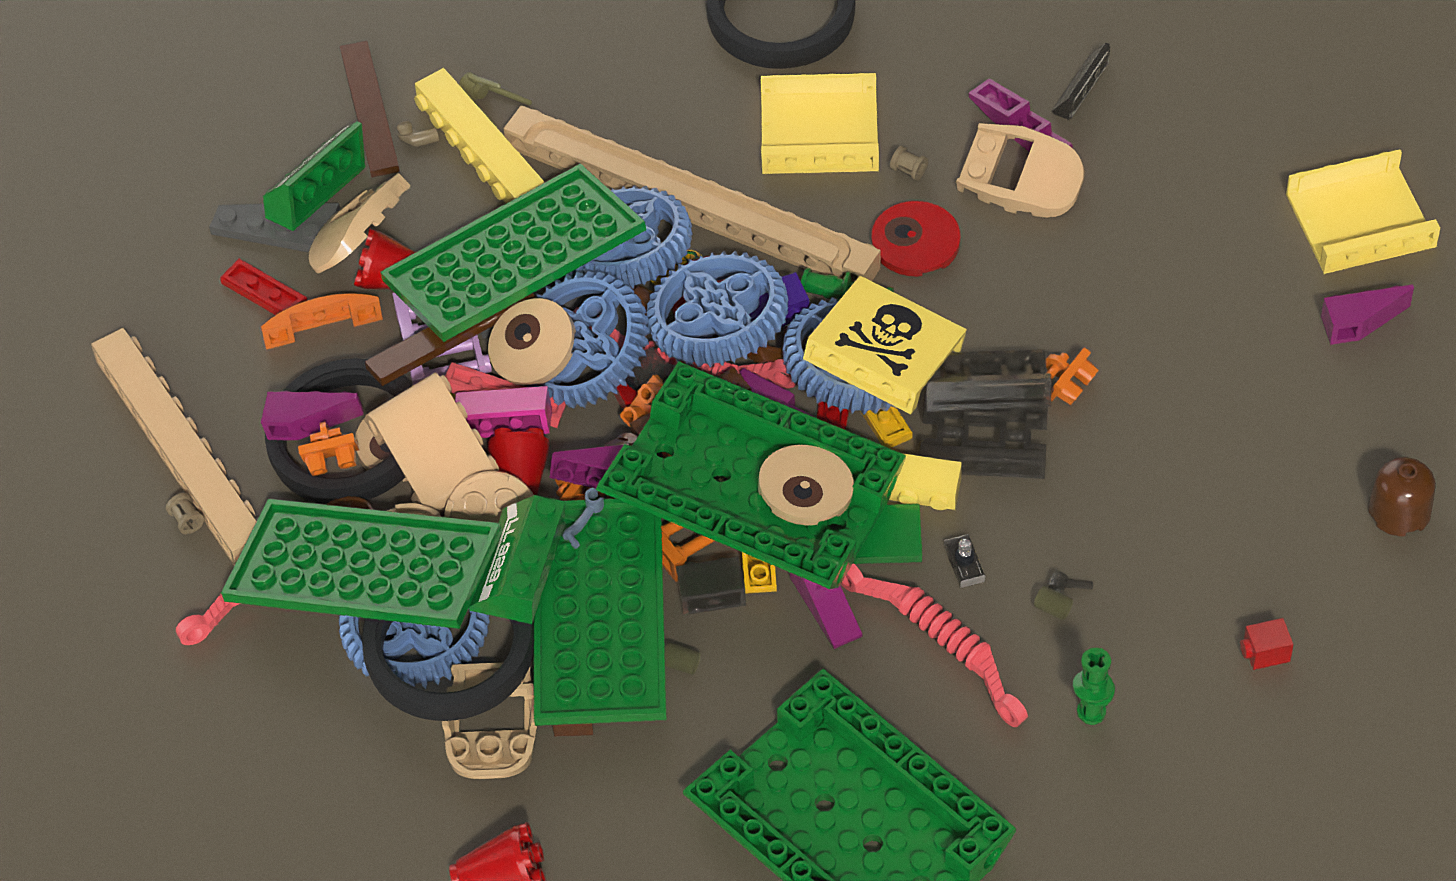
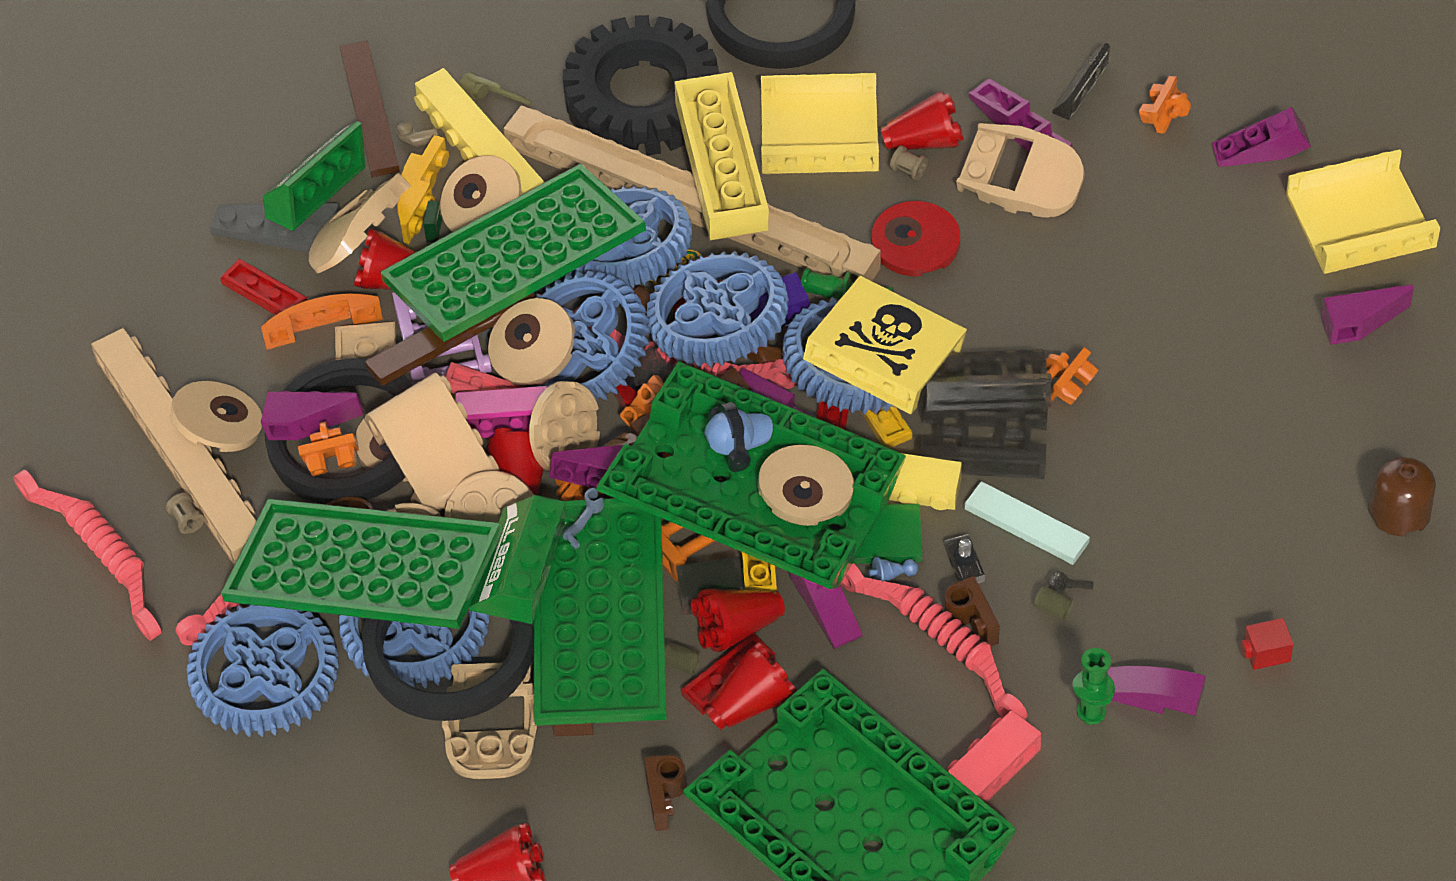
none -> coral piece [13,469,162,641]
none -> tan tile [170,381,262,452]
none -> medium blue gear [186,604,339,738]
none -> tan tile [335,322,397,360]
none -> yellow slope [397,135,449,244]
none -> dark green tile [423,201,442,243]
none -> tan tile [440,156,522,232]
none -> tan tile [529,381,600,472]
none -> black tyre [563,15,719,156]
none -> reddish brown plate [644,755,687,831]
none -> light yellow brick [675,72,769,240]
none -> red tile [681,634,775,715]
none -> red cone [691,588,785,652]
none -> red cone [704,642,797,731]
none -> medium blue cap [705,402,773,472]
none -> medium blue piece [868,556,918,582]
none -> red cone [881,91,964,150]
none -> reddish brown plate [944,576,1000,646]
none -> coral brick [946,710,1042,803]
none -> light aqua tile [965,481,1090,565]
none -> magenta slope [1108,666,1206,716]
none -> orange hips [1139,76,1191,134]
none -> magenta slope [1212,107,1311,167]

